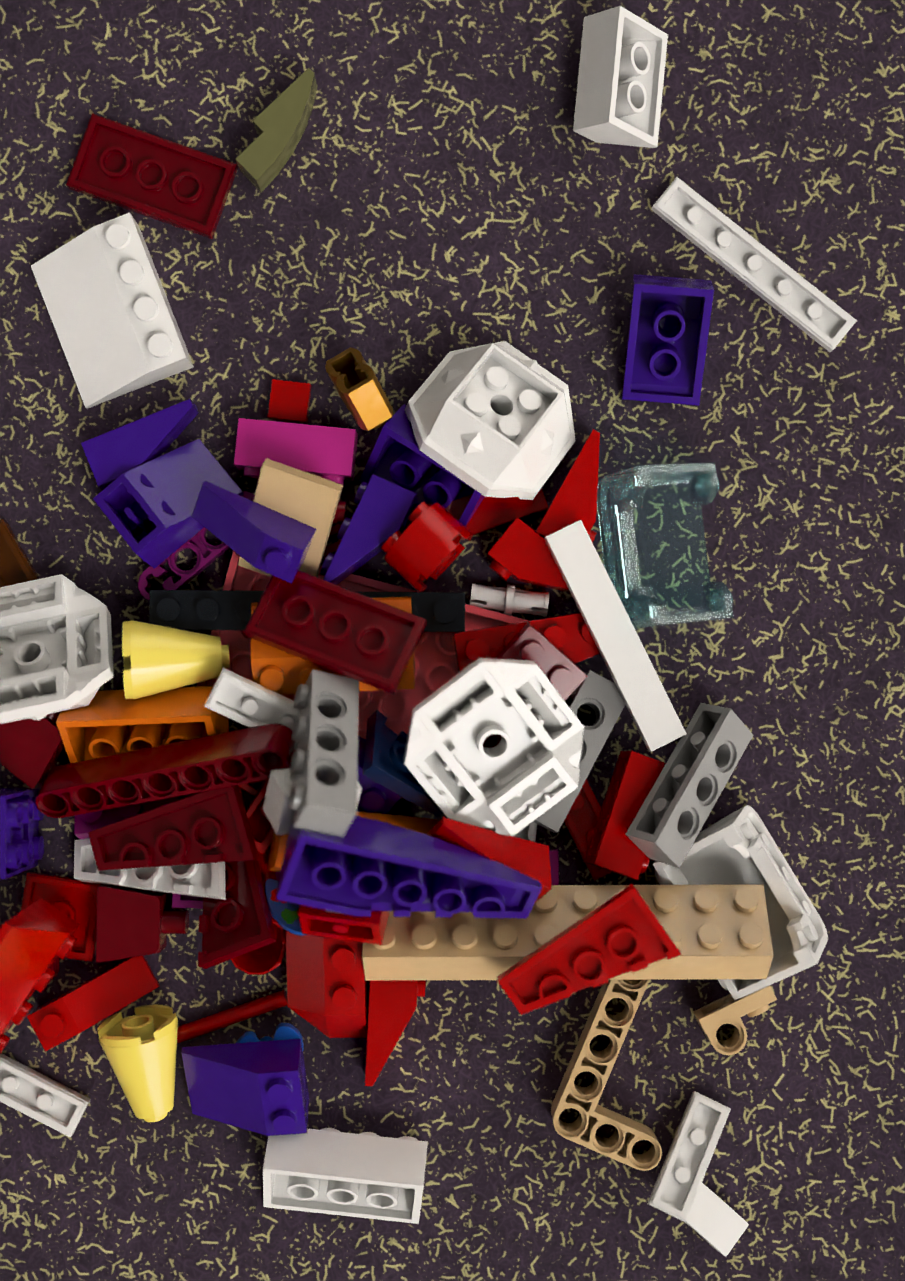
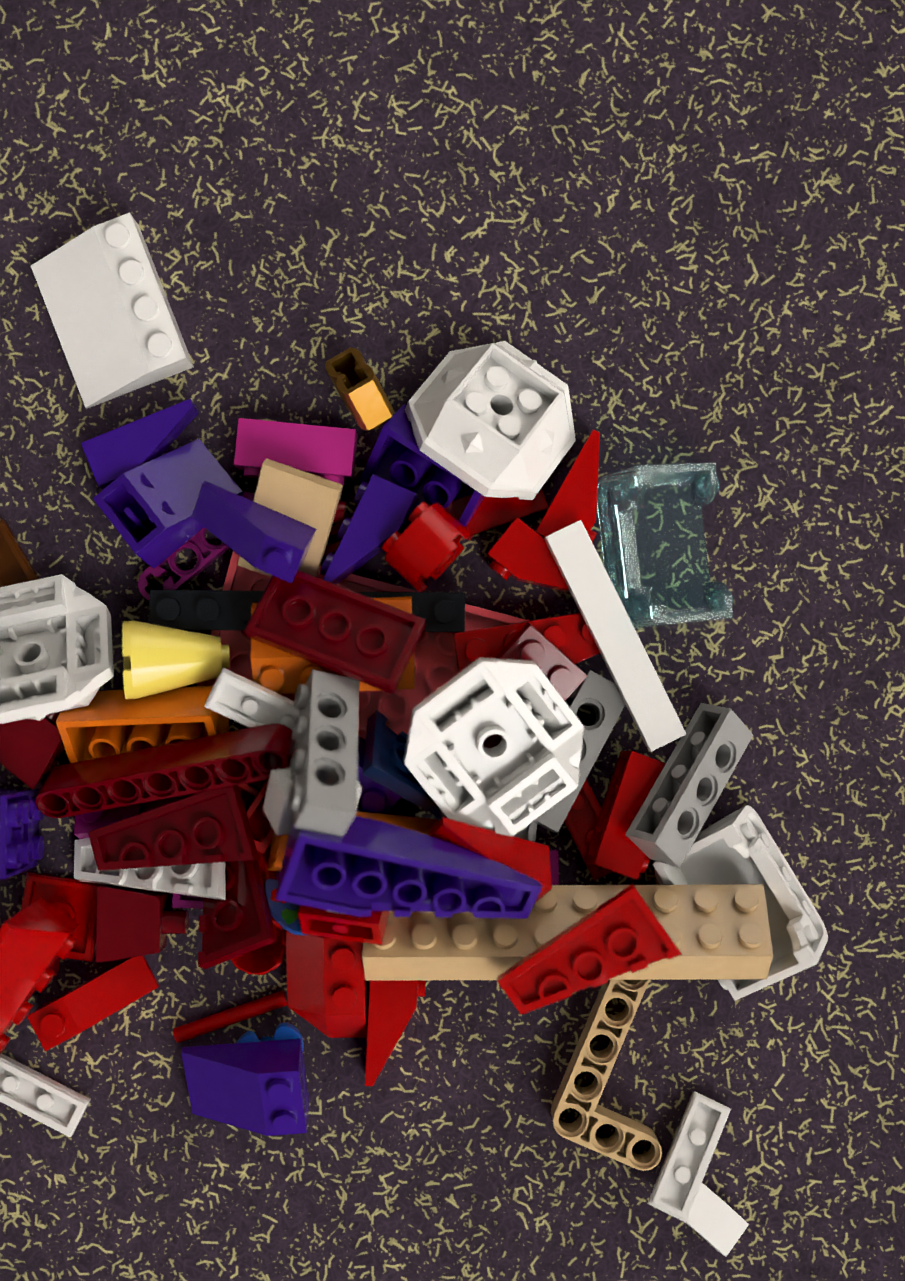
dark red tile [66,114,238,239] -> none
light yellow cone [97,1004,178,1122] -> none
olive slope [235,68,318,193] -> none
white slope [263,1128,428,1224] -> none
red tile [268,379,312,424] -> none
white pin [470,583,549,617] -> none
white slope [573,6,668,148] -> none
dark purple slope [622,274,714,406] -> none
white tile [651,177,857,353] -> none
tan plate [693,985,777,1055] -> none

